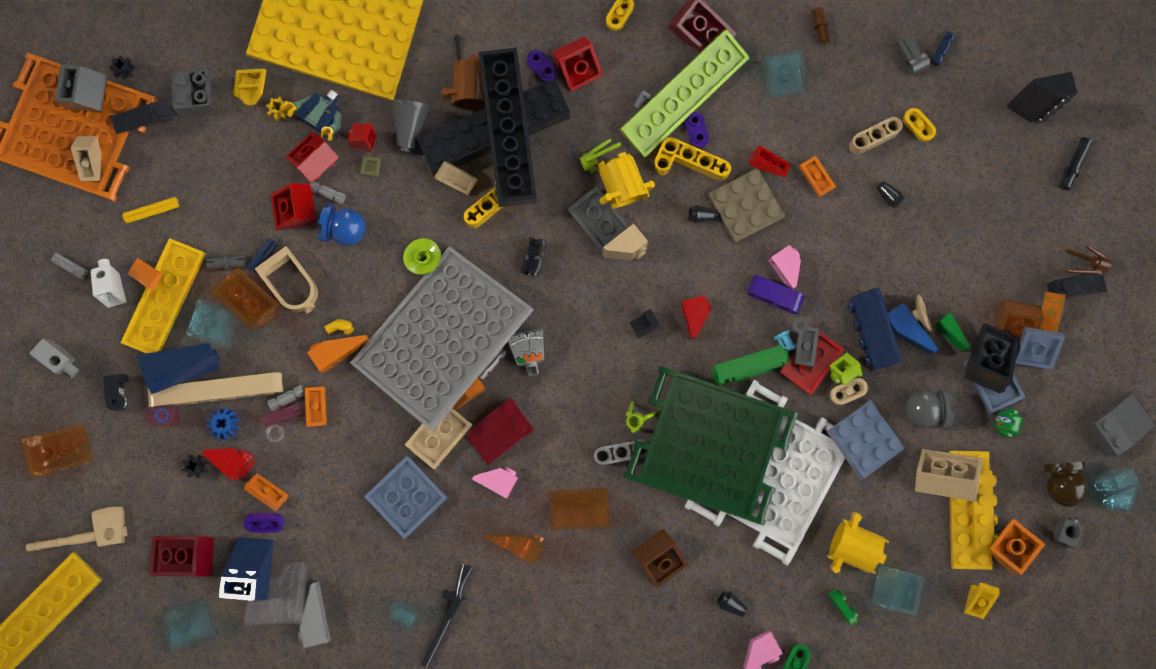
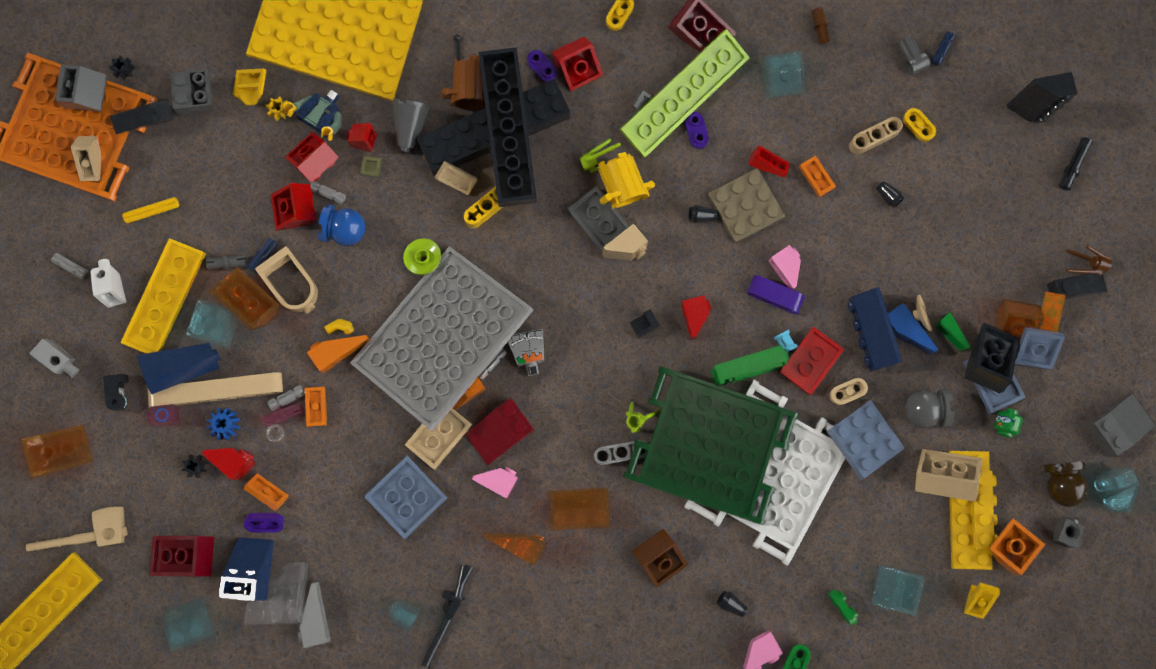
orange tile [127,258,163,290] -> none
black hinge [521,237,547,279] -> none
yellow beam [654,137,731,181] -> none
dark grey hinge [792,318,819,367] -> none
yellow container [827,512,889,574] -> none
lime brick [830,353,862,385] -> none

